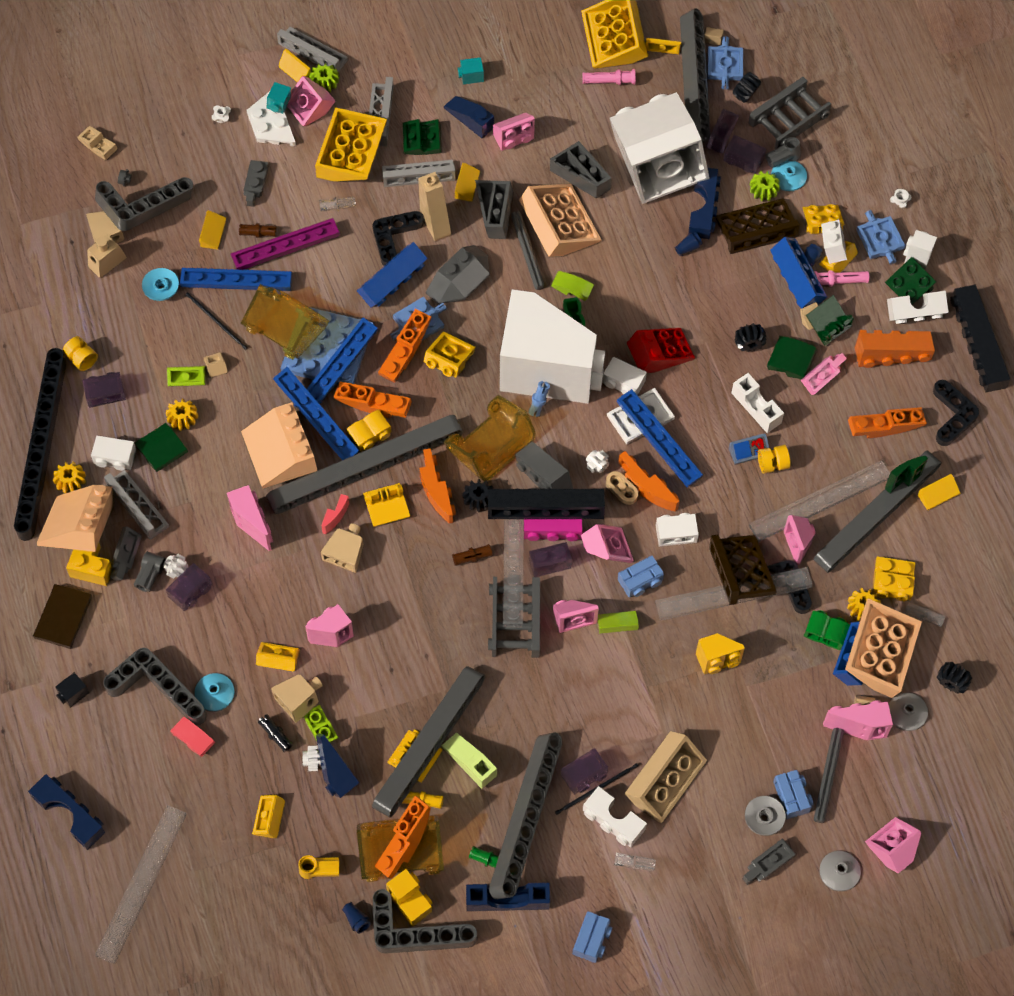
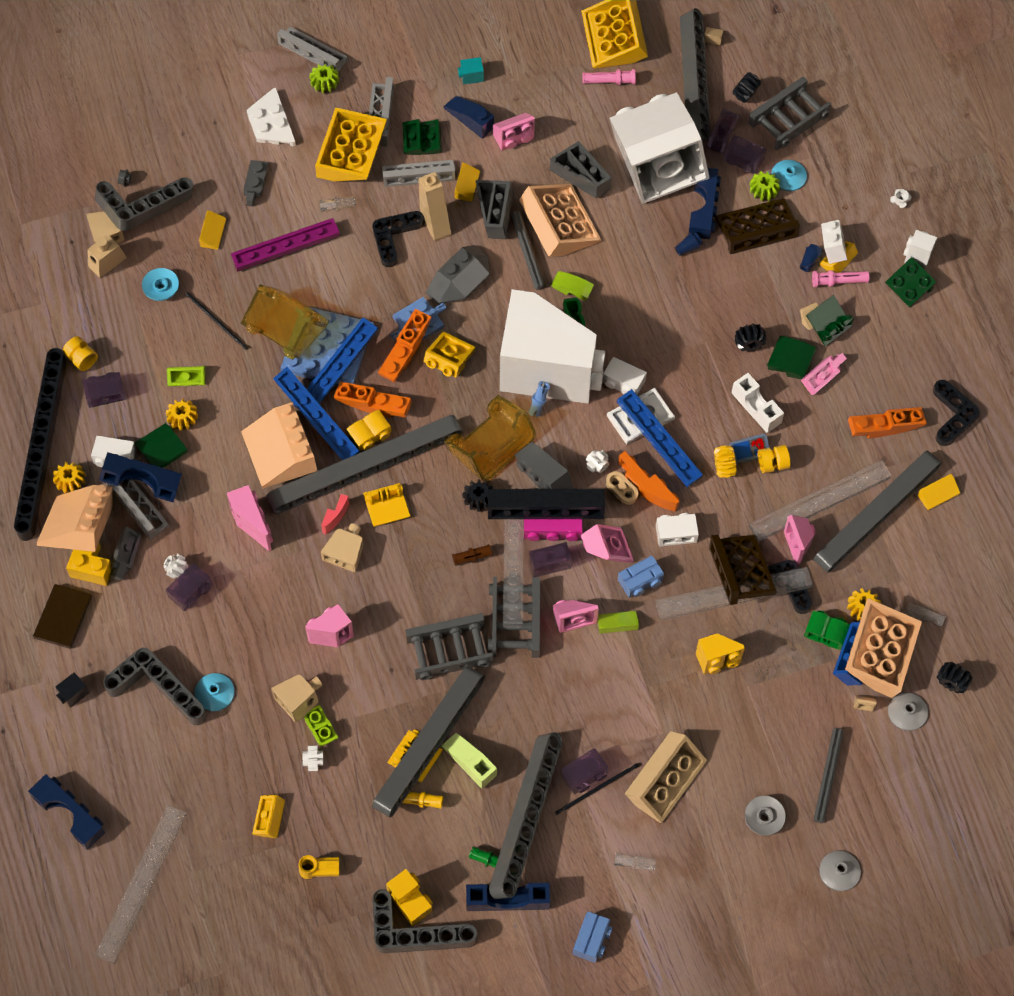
tan slope [77,126,118,160] -> none
dark grey piece [134,551,166,592] -> none
coral slope [170,717,215,757] -> none
blue plate [180,268,292,291] -> none
tan slope [204,353,227,377] -> none
white plate [212,105,231,123] -> none
reddish brown pin [239,223,277,238] -> none
yellow slope [256,642,300,671] -> none
black pin [258,714,293,752] -> none
teal brick [266,82,291,114] -> none
yellow slope [279,49,311,82] -> none
bright pink slope [287,76,335,126] -> none
dark blue slope [316,733,359,798] -> none
dark blue cone [342,902,371,934] -> none
blue brick [356,242,428,307] -> none
clear yellow windscreen [356,815,444,882] -> none
orange slope [375,796,431,879] -> none
orange slope [419,448,456,524] -> none
white arch [583,786,647,848] -> none
red slope [627,328,695,373] -> none
yellow slope [646,38,681,55] -> none
medium blue plate [707,36,743,90] -> none
dark grey hinge [742,838,796,885] -> none
dark grey piece [765,137,801,168] -> none
blue brick [770,237,827,309] -> none
medium blue brick [773,770,813,819] -> none
yellow hinge [802,204,845,234] -> none
bright pink slope [823,701,893,740] -> none
orange wedge [855,330,935,368] -> none
medium blue plate [856,210,905,265] -> none
bright pink slope [865,817,921,873] -> none
yellow plate [872,556,915,601] -> none
dark green slope [885,456,928,493] -> none
white arch [887,291,948,324] -> none
black brick [950,284,1011,393] -> none
none -> dark blue arch [99,452,182,502]
none -> dark grey fence [405,613,493,680]
none -> yellow gear [714,445,737,478]

